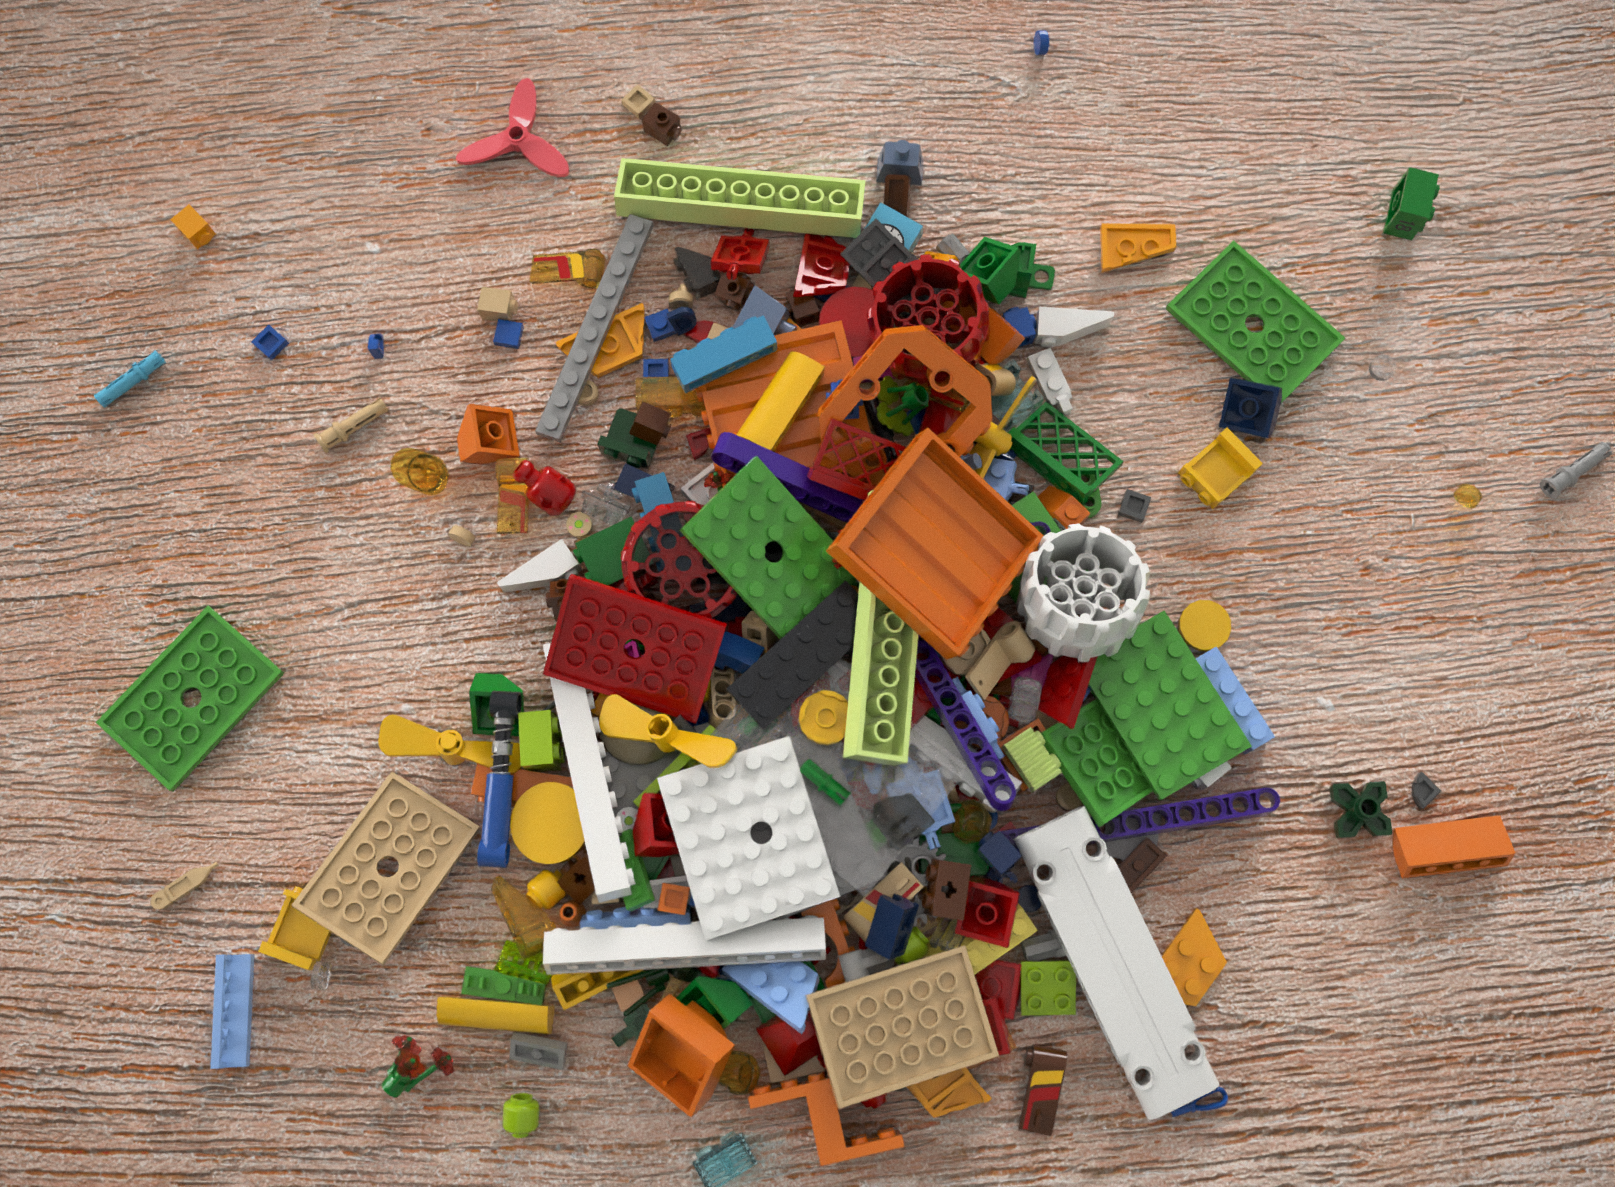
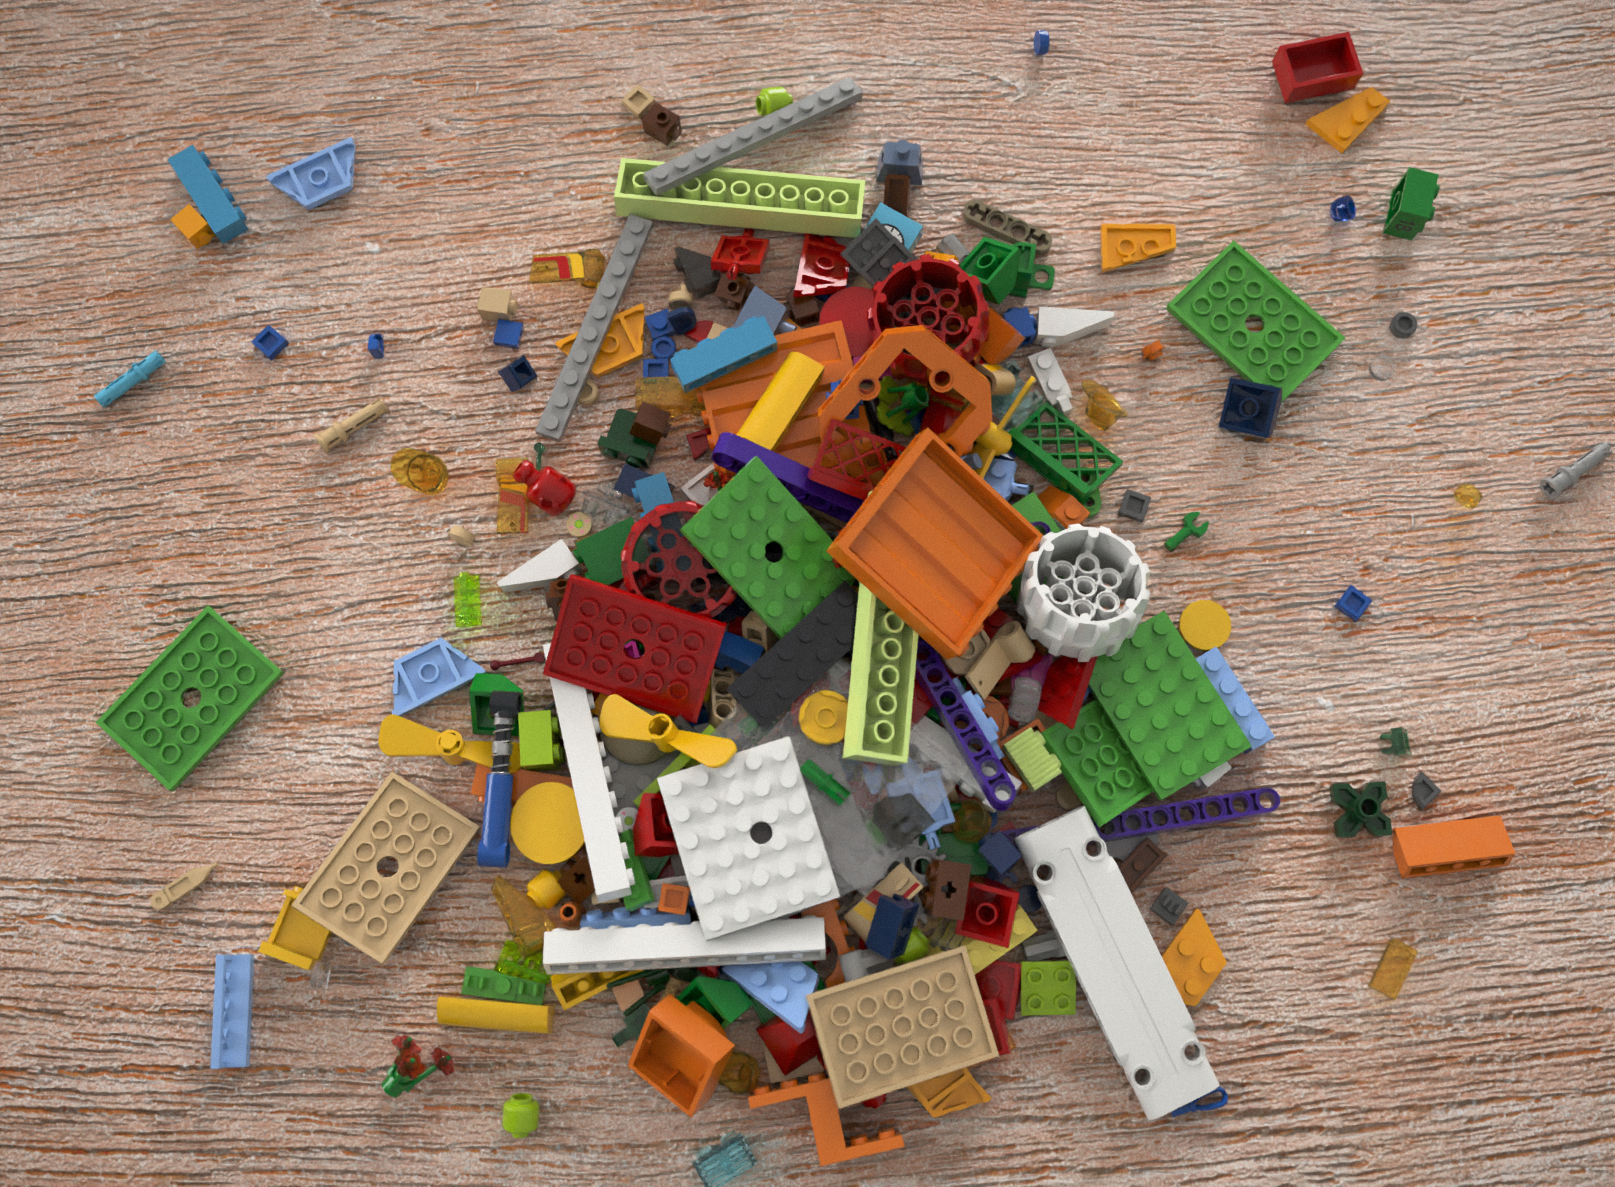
coral piece [456,78,569,177] -> none
orange slope [457,404,520,464] -> none
light grey plate [509,1031,567,1070] -> none
reddish brown door [1018,1044,1067,1136] -> none
yellow panel [1178,427,1263,509] -> none
none -> dark azure brick [167,145,249,244]
none -> light blue wing [266,137,355,210]
none -> light blue wing [392,637,487,717]
none -> clear neon green hinge [453,572,482,627]
none -> dark red hinge [490,653,545,670]
none -> dark blue slope [498,355,537,392]
none -> clear green hinge [534,442,545,471]
none -> light grey plate [643,77,863,196]
none -> blue tile [651,336,676,361]
none -> lime head [756,86,793,117]
none -> dark tan beam [963,200,1052,256]
none -> clear yellow piece [1082,380,1128,431]
none -> orange plate [1141,340,1165,361]
none -> dark grey tile [1150,887,1189,926]
none -> green bar [1164,512,1209,551]
none -> red piece [1272,32,1363,104]
none -> light orange wing [1305,87,1391,154]
none -> clear blue tile [1330,195,1356,222]
none -> blue tile [1334,585,1372,622]
none -> clear yellow tile [1368,937,1418,1000]
none -> clear green tile [1380,727,1411,757]
none -> dark grey tile [1389,312,1417,339]

